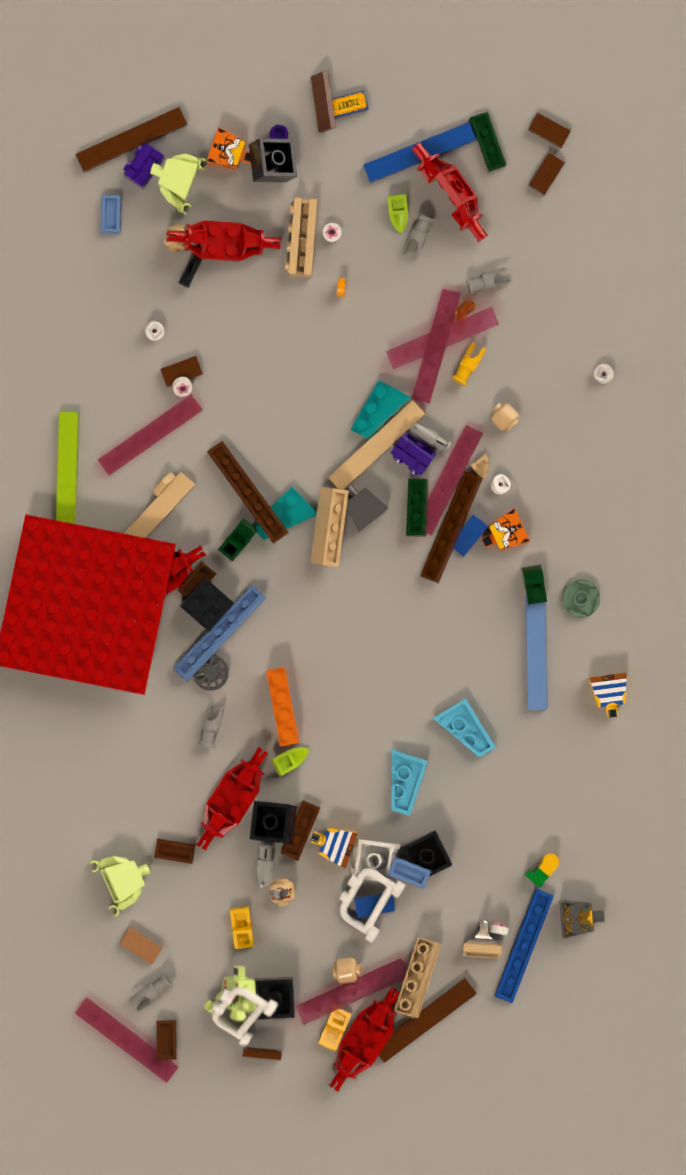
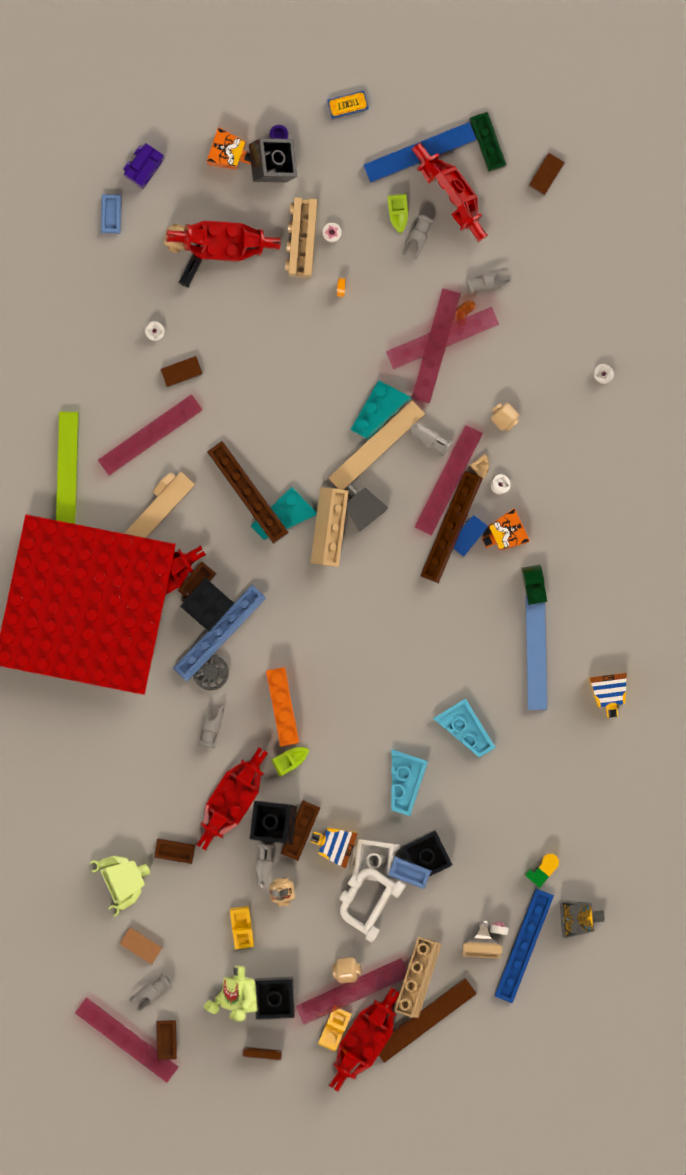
reddish brown tile [76,107,187,172] -> none
yellowish green torso [150,153,206,214] -> none
white tile [172,377,192,397] -> none
white bar [211,987,277,1047] -> none
dark green brick [218,518,258,562] -> none
reddish brown tile [310,72,336,133] -> none
blue slope [354,893,395,918] -> none
dark purple brick [391,432,437,475] -> none
dark green tile [406,479,428,537] -> none
yellow piece [451,342,486,386] -> none
reddish brown tile [528,113,571,149] -> none
sand green tile [562,579,600,618] -> none

